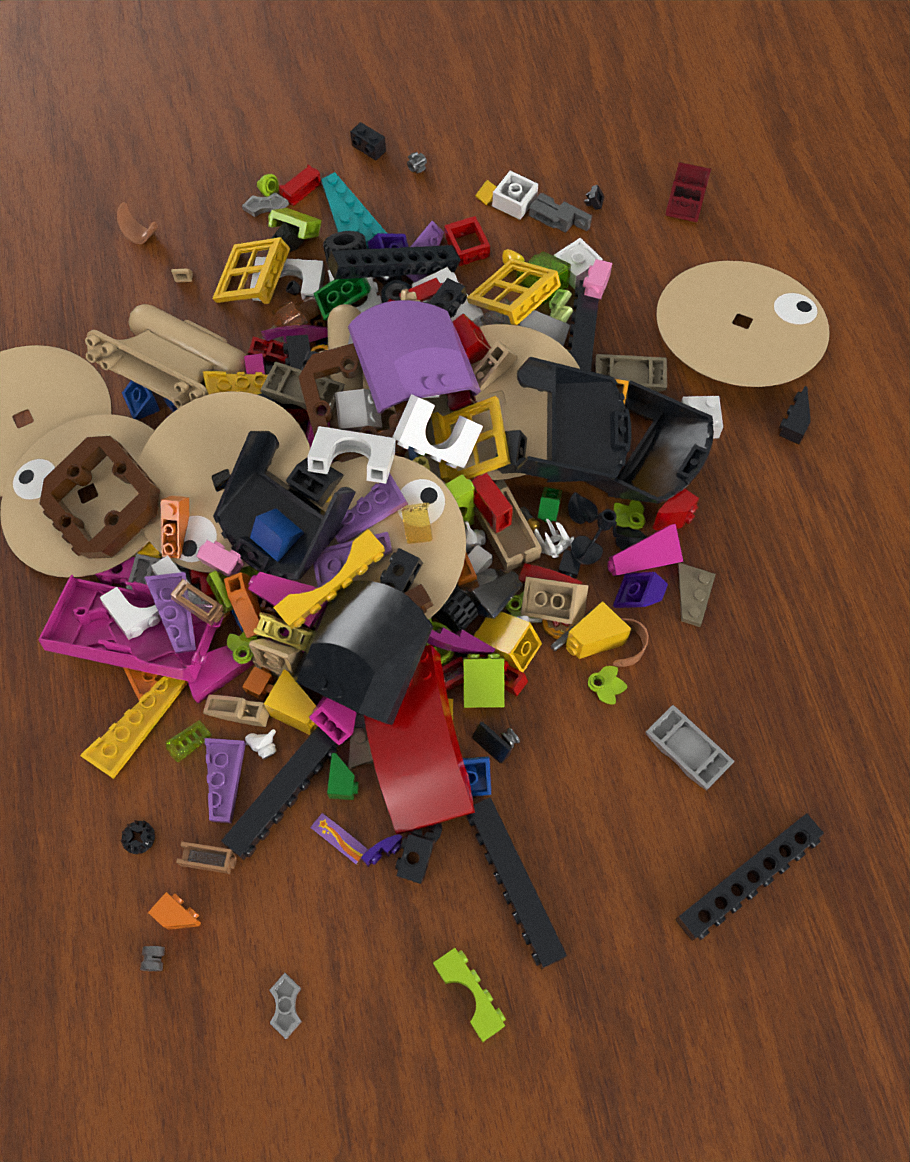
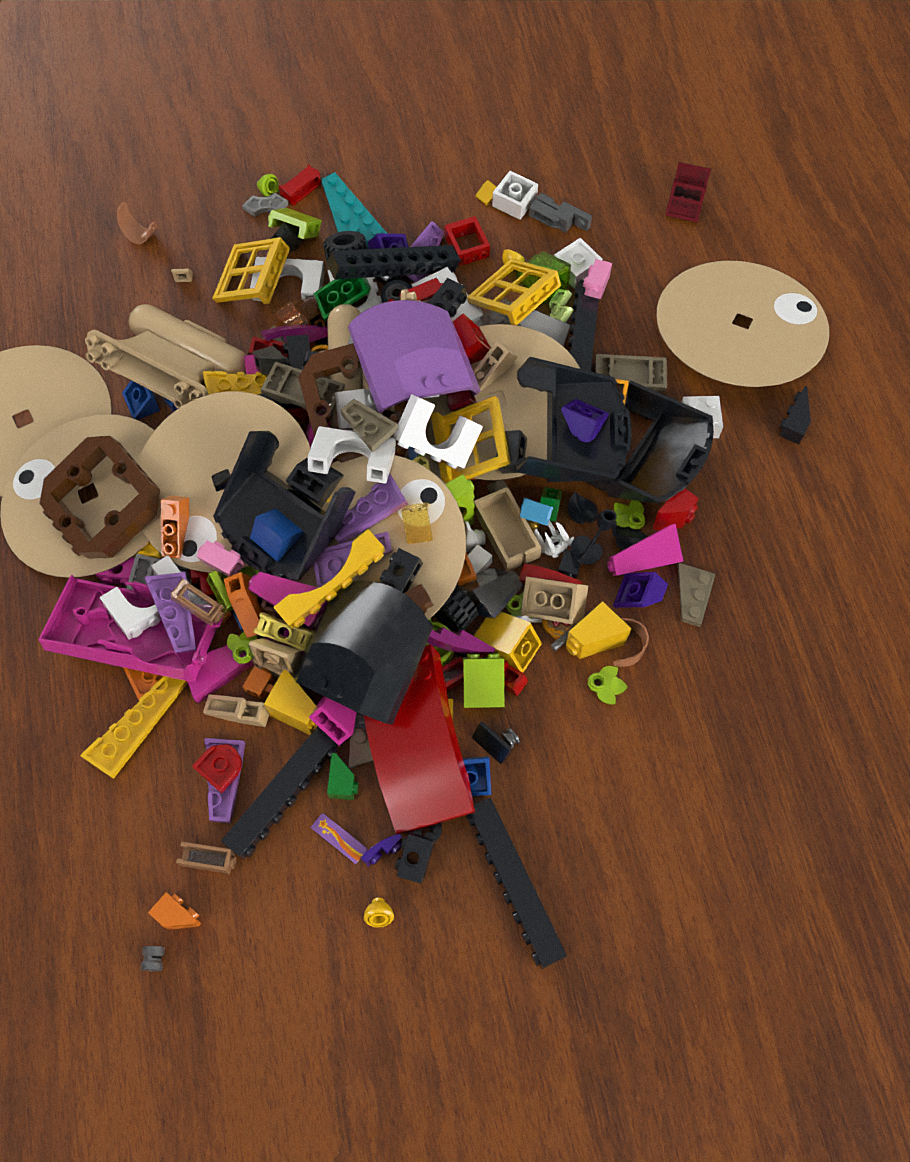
black gear [121,820,155,854] -> none
clear neon green slope [165,720,211,762] -> none
white animal [245,729,277,760] -> none
light grey tile [270,973,302,1039] -> none
black hinge [286,280,301,296] -> none
black brick [350,122,386,161] -> none
dark grey gear [407,152,427,173] -> none
lime arch [433,948,506,1043] -> none
red window [472,473,513,534] -> none
black tile [584,185,605,210] -> none
light grey slope [645,705,735,791] -> none
black brick [675,813,824,941] -> none
none -> red tile [191,744,242,794]
none -> pearl dark grey slope [253,346,290,375]
none -> dark tan wing [341,399,398,452]
none -> yellow brick [364,898,394,927]
none -> dark azure slope [520,498,553,526]
none -> dark purple slope [561,399,609,442]

